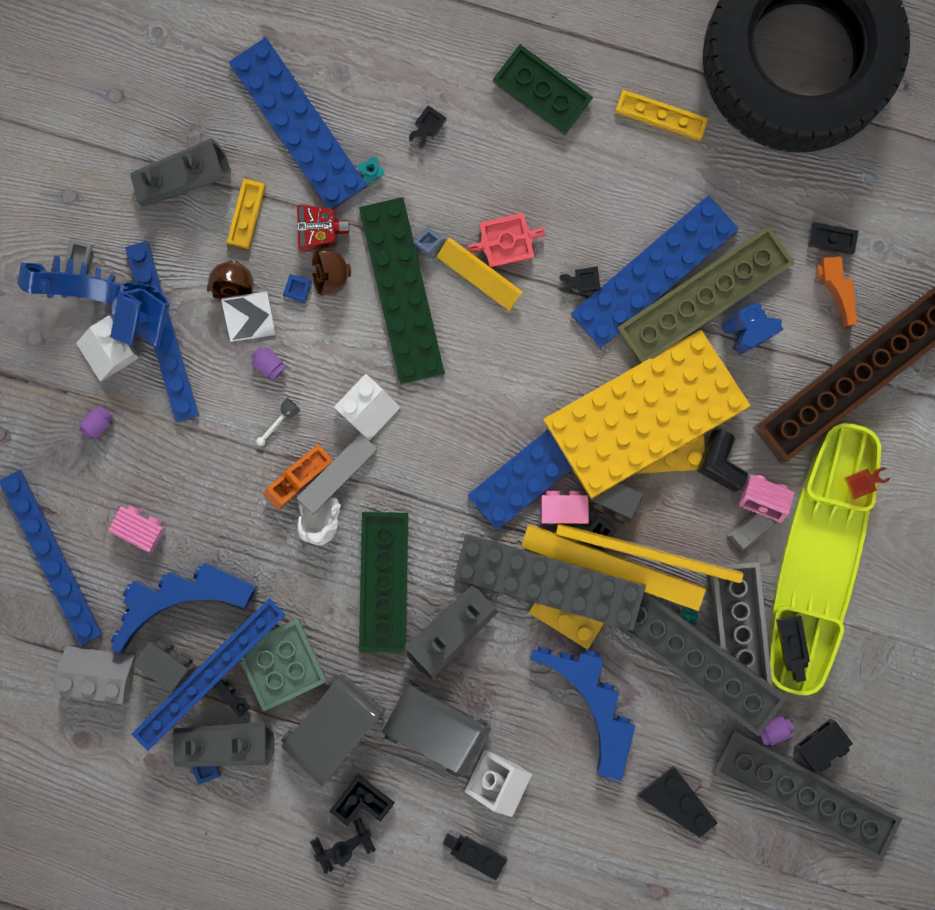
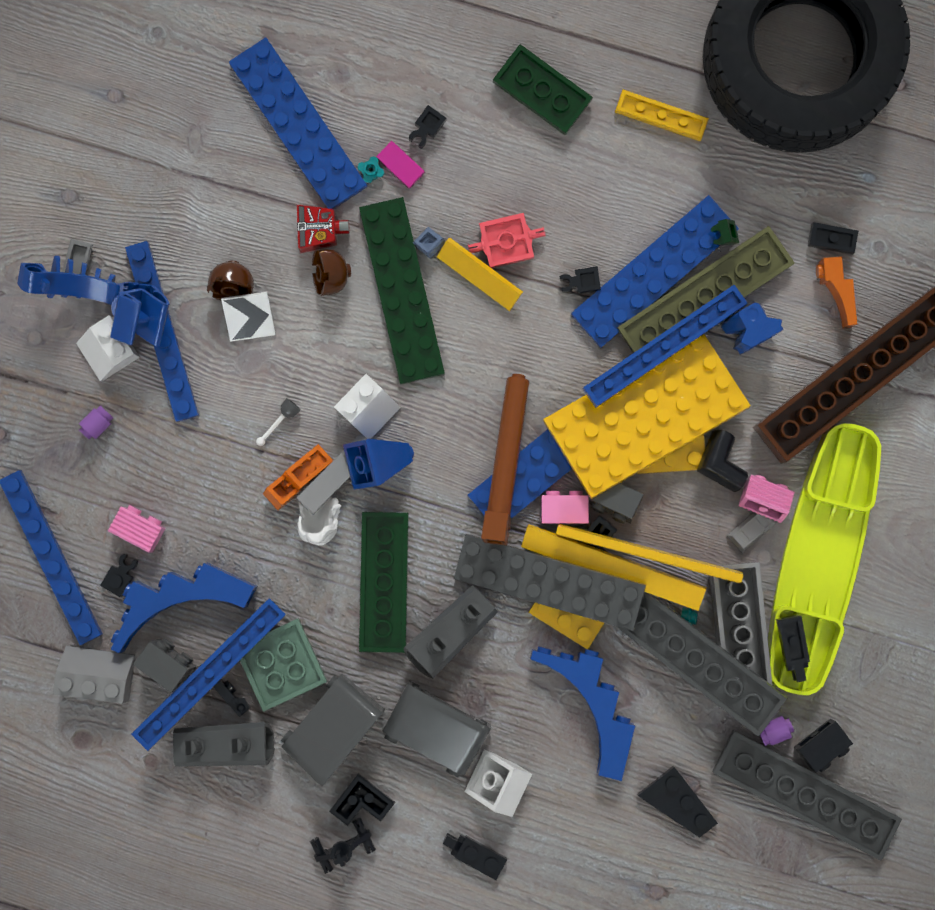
dark grey piece [130,138,231,207] -> none
blue tile [191,766,221,785] -> none
yellow tile [226,178,266,251] -> none
medium lavender brick [251,347,286,380] -> none
blue tile [283,274,312,303] -> none
clear red plate [844,467,890,499] -> none
none -> black plate [100,554,138,597]
none -> blue slope [343,439,414,490]
none -> dark pink tile [376,141,425,189]
none -> dark orange brick [481,374,529,546]
none -> blue plate [583,285,748,408]
none -> dark green tile [711,219,739,245]

